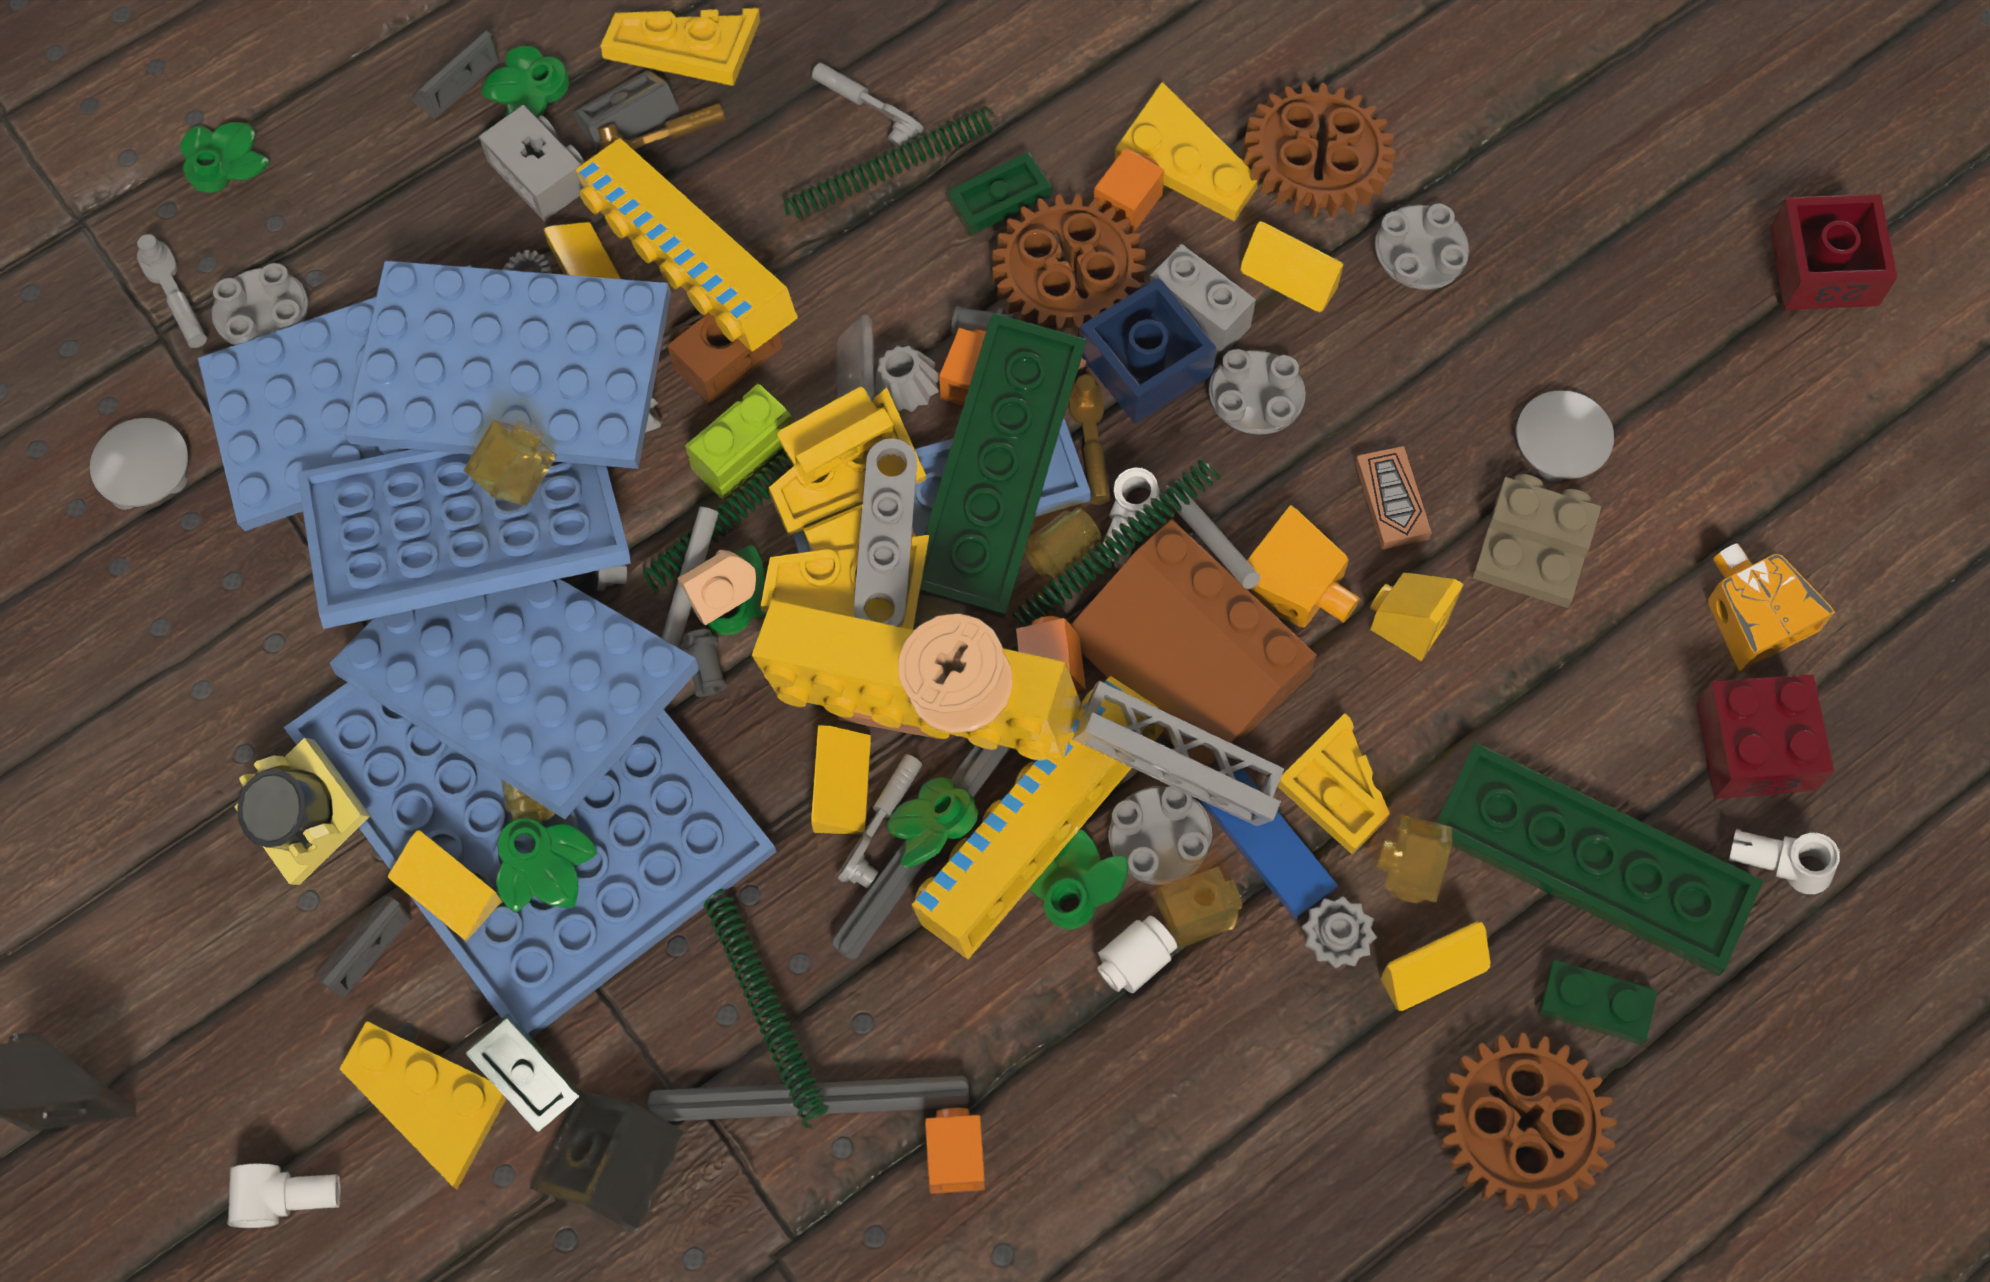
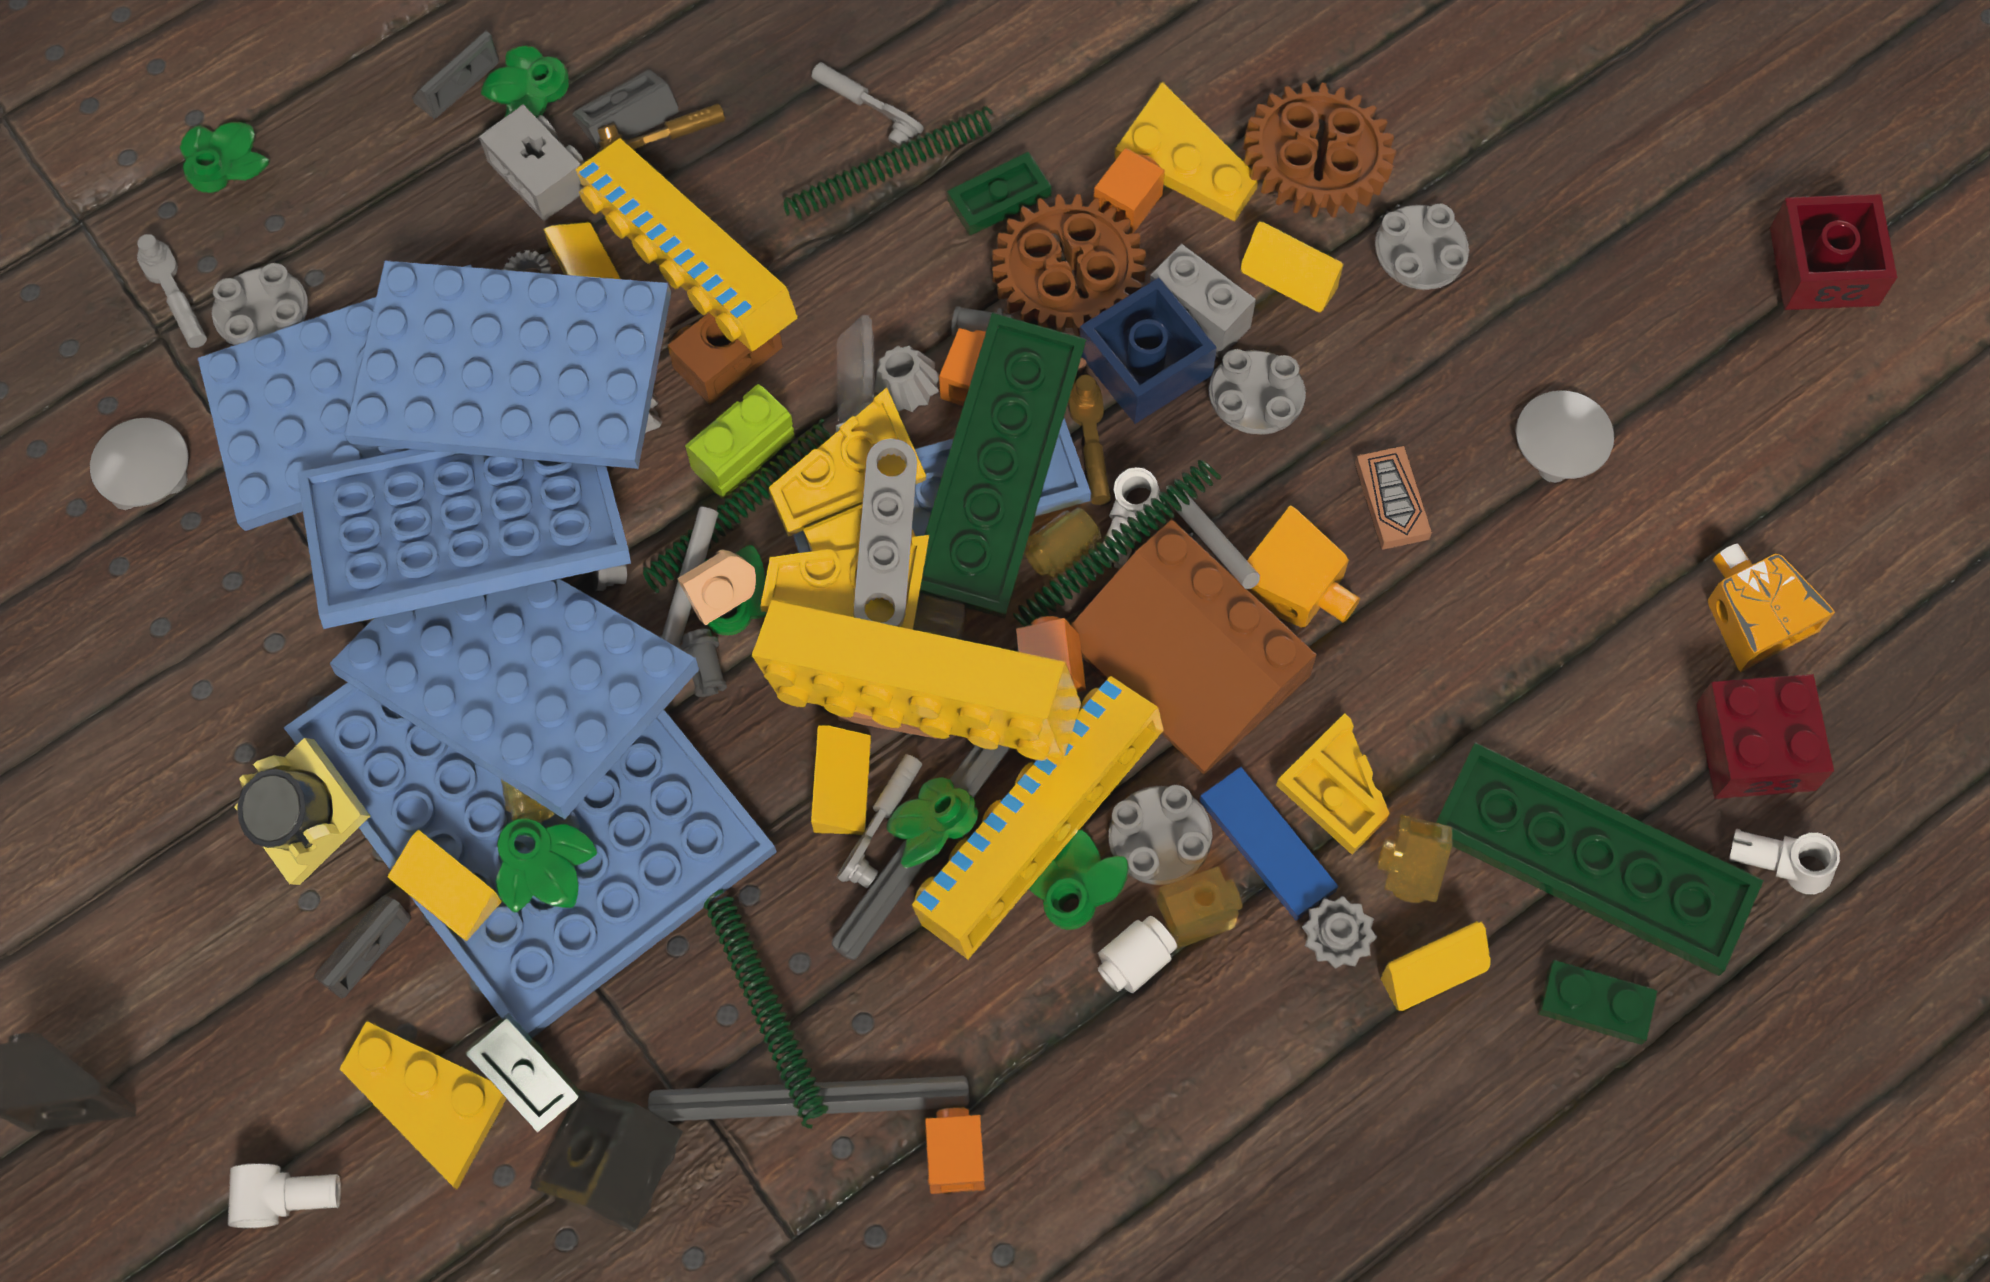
clear yellow brick [463,419,557,506] -> none
yellow wing [601,8,760,86] -> none
yellow panel [778,387,894,485] -> none
light nougat piece [898,614,1013,733] -> none
light grey fence [1072,681,1284,827] -> none
yellow slope [1370,572,1464,661] -> none
dark orange gear [1435,1033,1617,1214] -> none
dark tan plate [1472,474,1602,608] -> none

